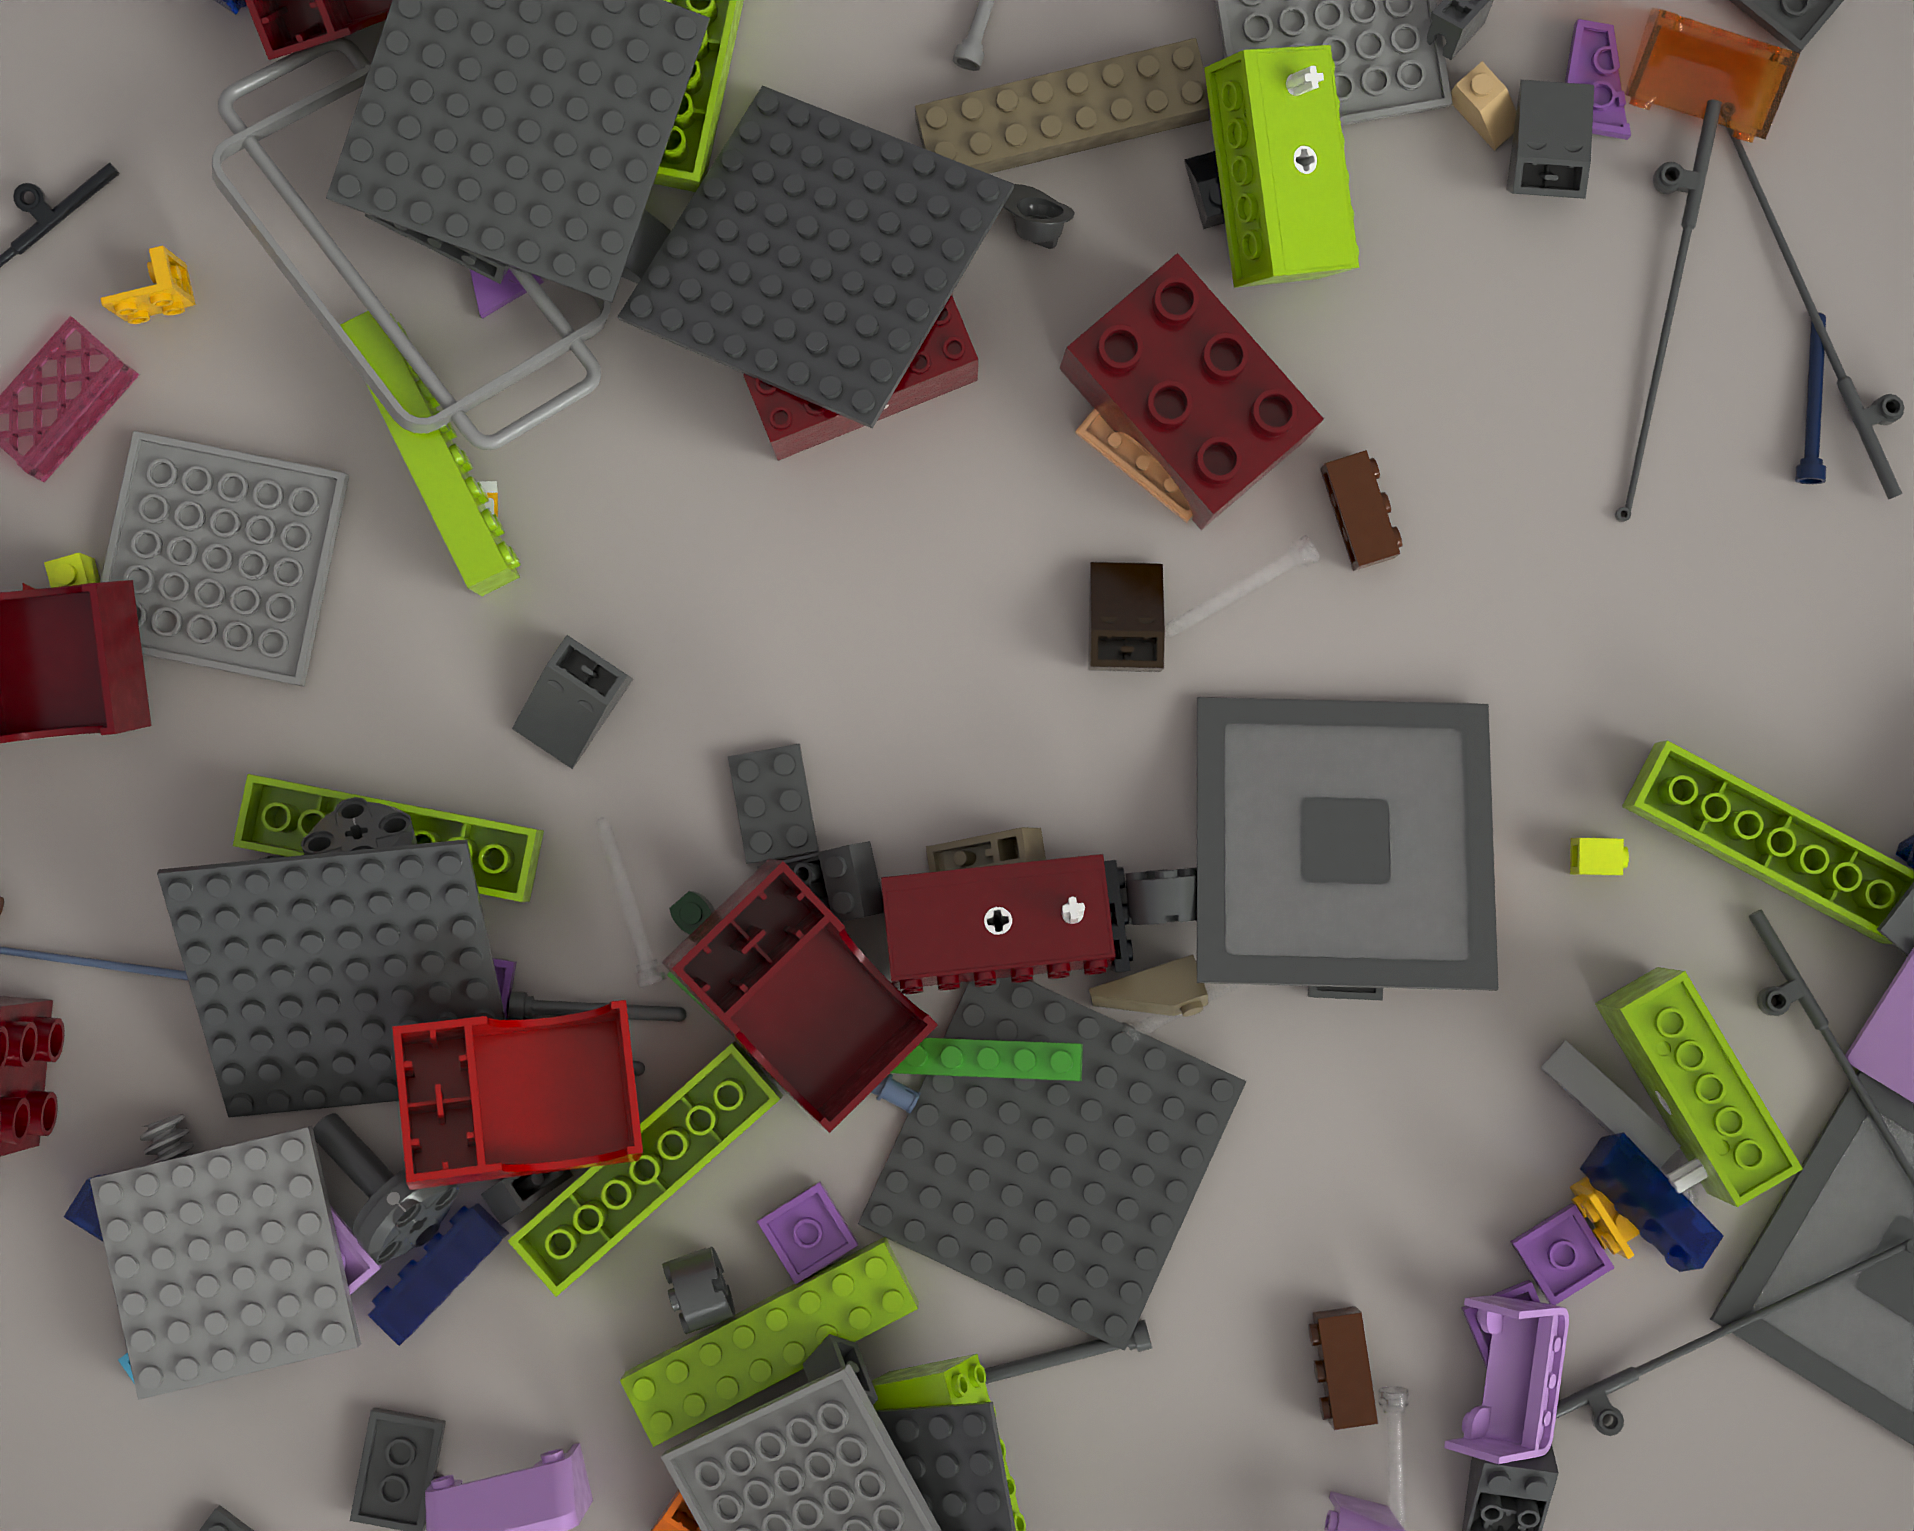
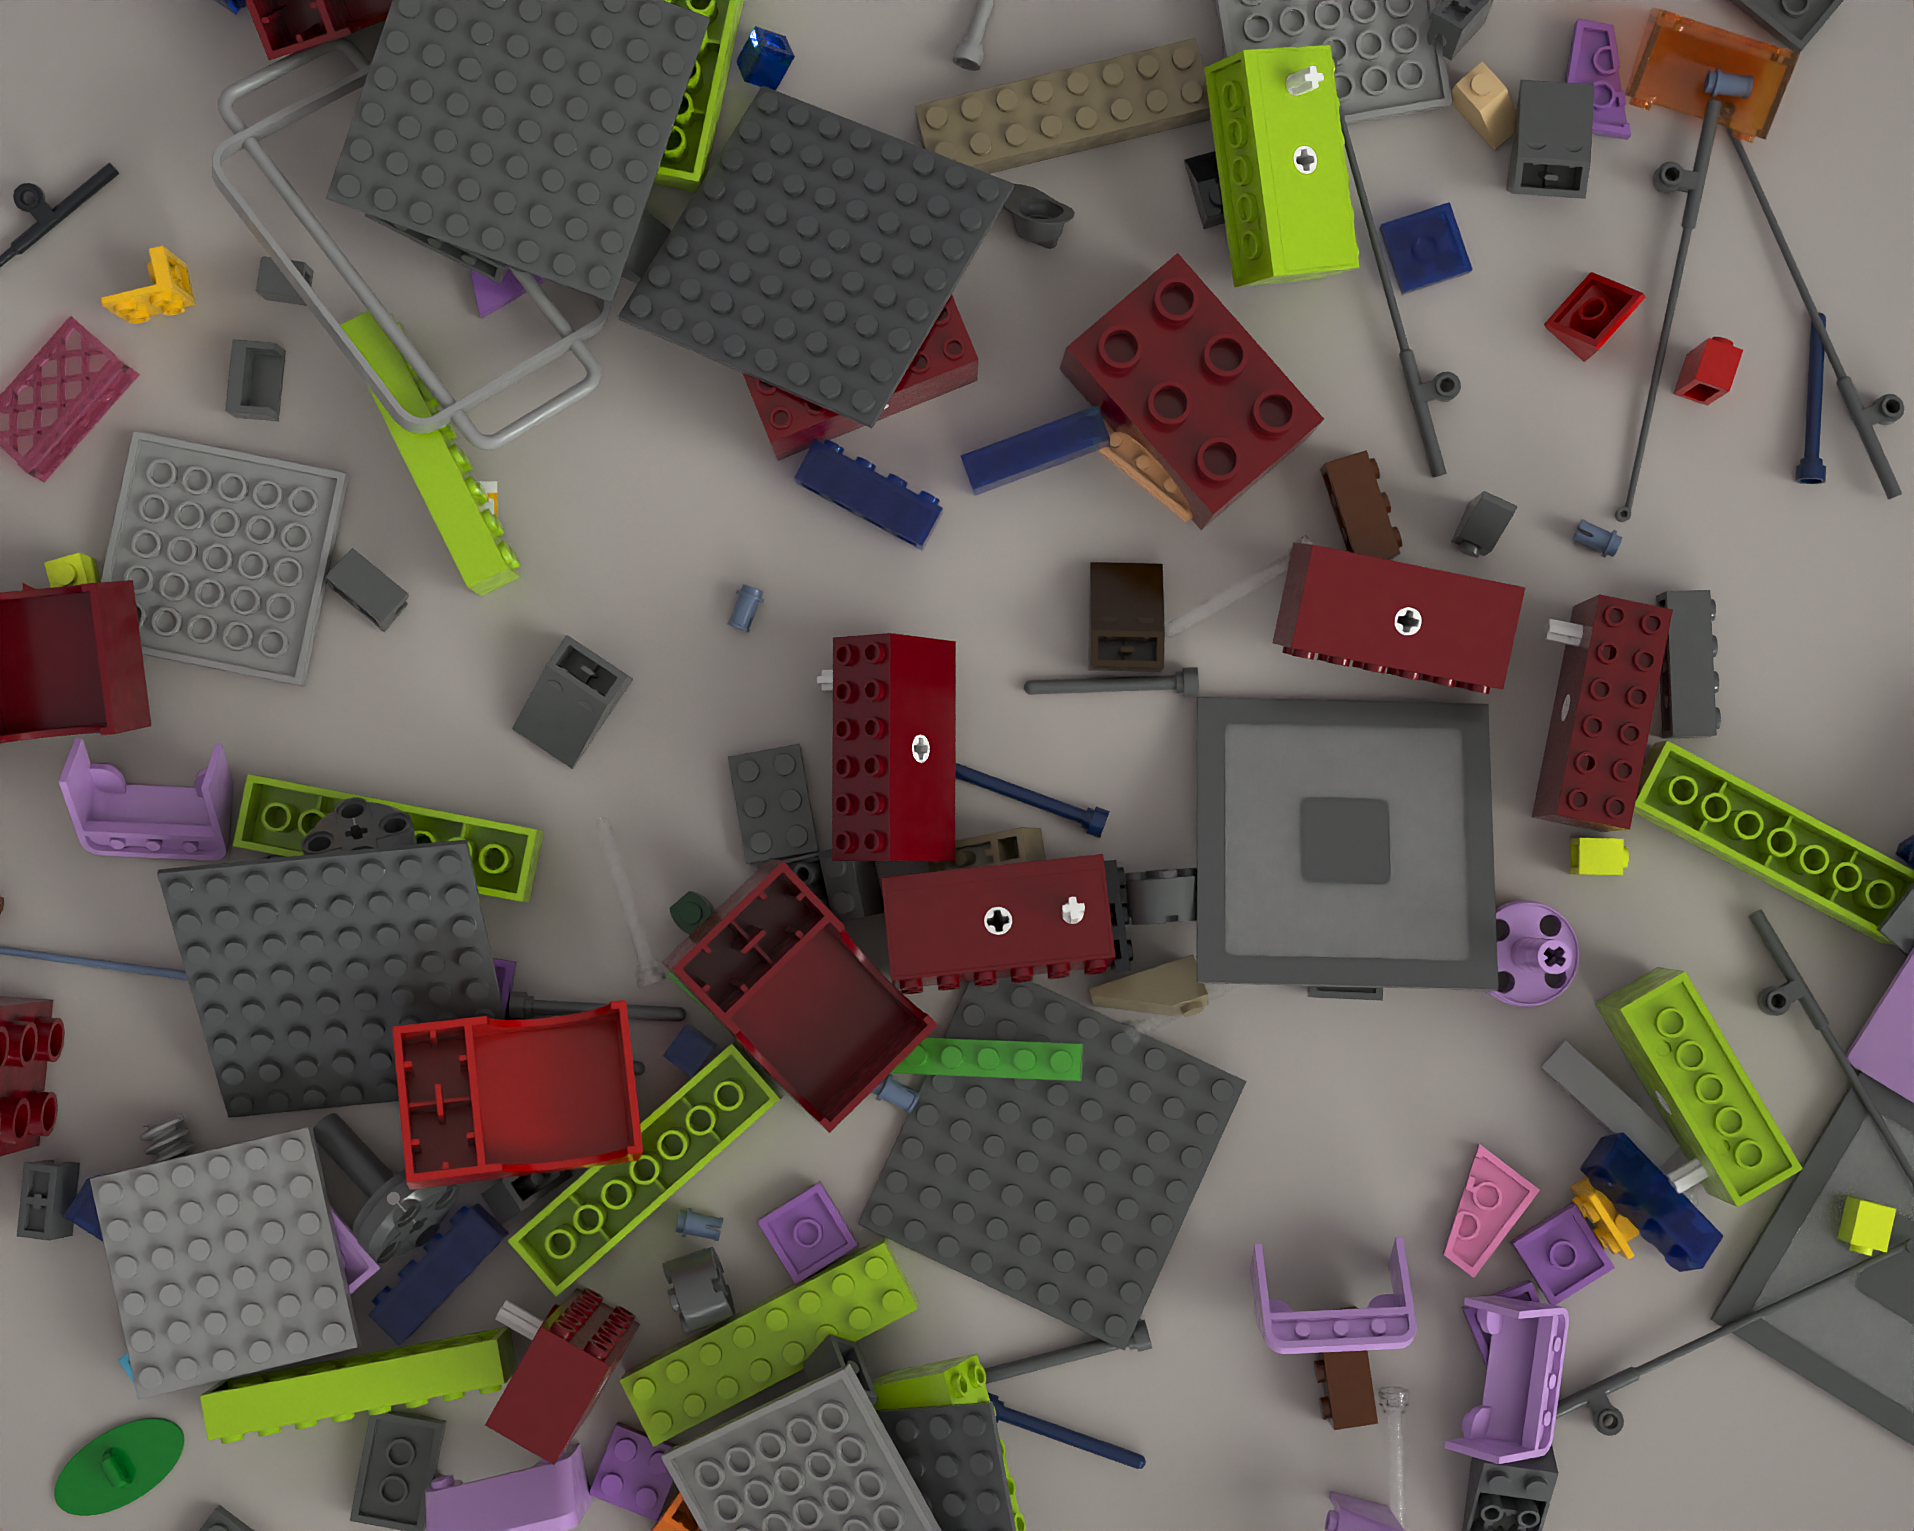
none -> dark grey hinge [17,1160,80,1241]
none -> green shield [54,1418,185,1516]
none -> lavender windscreen [58,738,233,861]
none -> lime brick [200,1326,517,1444]
none -> dark grey panel [225,339,286,422]
none -> dark grey panel [256,256,314,306]
none -> dark grey hinge [325,548,409,632]
none -> dark red piece [485,1288,640,1465]
none -> medium lavender plate [589,1422,677,1521]
none -> clear blue panel [663,1024,718,1078]
none -> sand blue pin [675,1208,724,1241]
none -> sand blue pin [727,584,764,633]
none -> clear blue panel [736,26,795,90]
none -> clear blue brick [794,439,943,551]
none -> dark red piece [817,633,956,862]
none -> dark blue piece [955,763,1110,838]
none -> clear blue brick [961,405,1110,496]
none -> dark blue piece [988,1392,1146,1469]
none -> dark grey piece [1024,667,1199,697]
none -> lavender windscreen [1250,1237,1417,1354]
none -> dark red piece [1272,543,1525,694]
none -> dark grey piece [1332,56,1461,478]
none -> clear blue plate [1379,202,1473,295]
none -> bright pink wing [1443,1144,1540,1278]
none -> dark grey slope [1451,491,1518,558]
none -> lavender piece [1484,900,1579,1007]
none -> dark red piece [1532,594,1673,832]
none -> red slope [1544,272,1646,362]
none -> sand blue pin [1572,519,1622,558]
none -> dark grey brick [1656,590,1721,739]
none -> red brick [1673,337,1743,406]
none -> sand blue pin [1703,68,1753,99]
none -> neon yellow brick [1837,1196,1896,1256]

